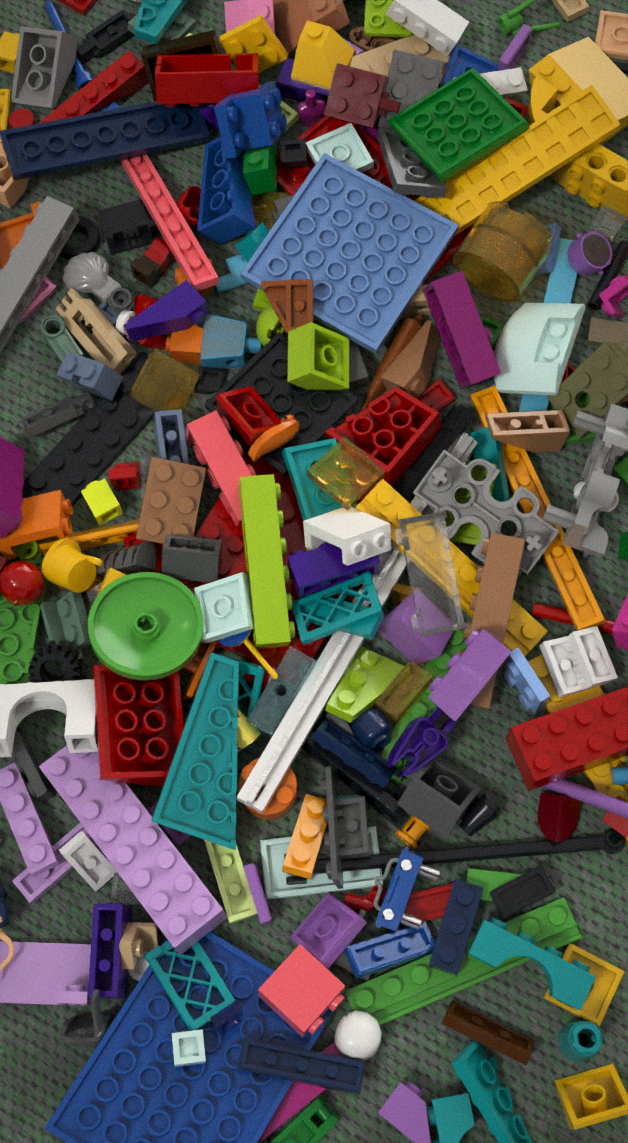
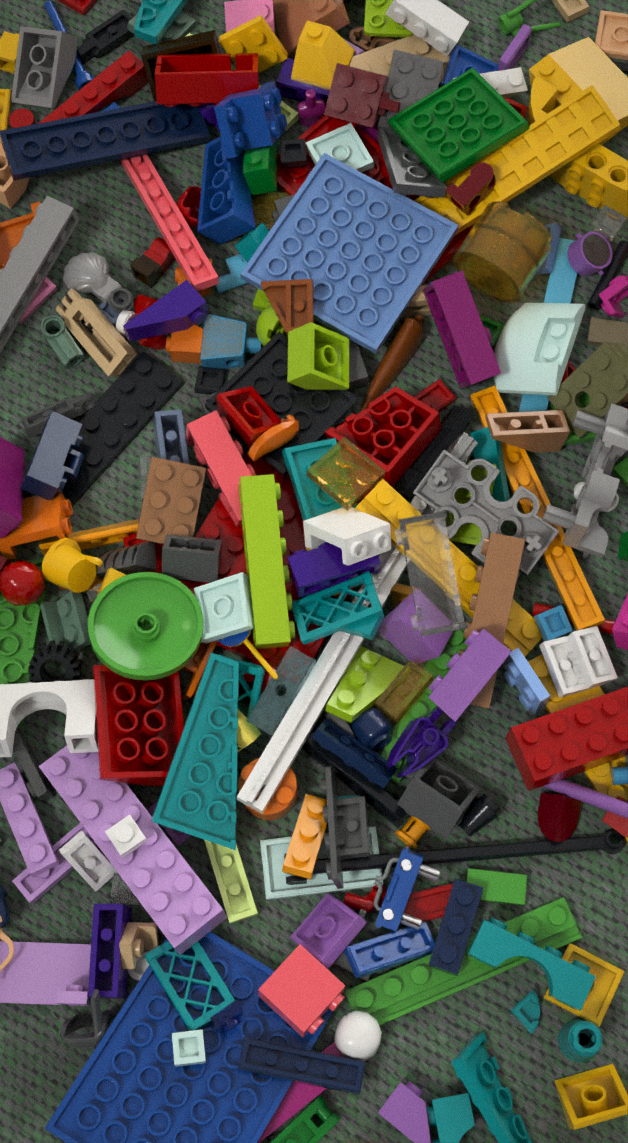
lime plate [16,540,42,561] -> none
sand blue brick [56,351,123,401] -> none
black tyre [60,216,100,260] -> none
neon yellow brick [81,478,123,526] -> none
black hinge [98,199,158,255] -> none
red bracket [109,462,142,491] -> none
clear yellow plate [129,348,200,411] -> none
medium lavender tile [243,863,273,927] -> none
medium nougat slope [380,320,440,399] -> none
reddish brown tile [442,1000,535,1065] -> none
black tile [489,865,556,920] -> none
none -> piece [20,411,84,500]
none -> white plate [105,815,147,858]
none -> dark red leg [445,162,496,215]
none -> teal tile [510,990,541,1034]
none -> dark azure plate [533,605,573,641]

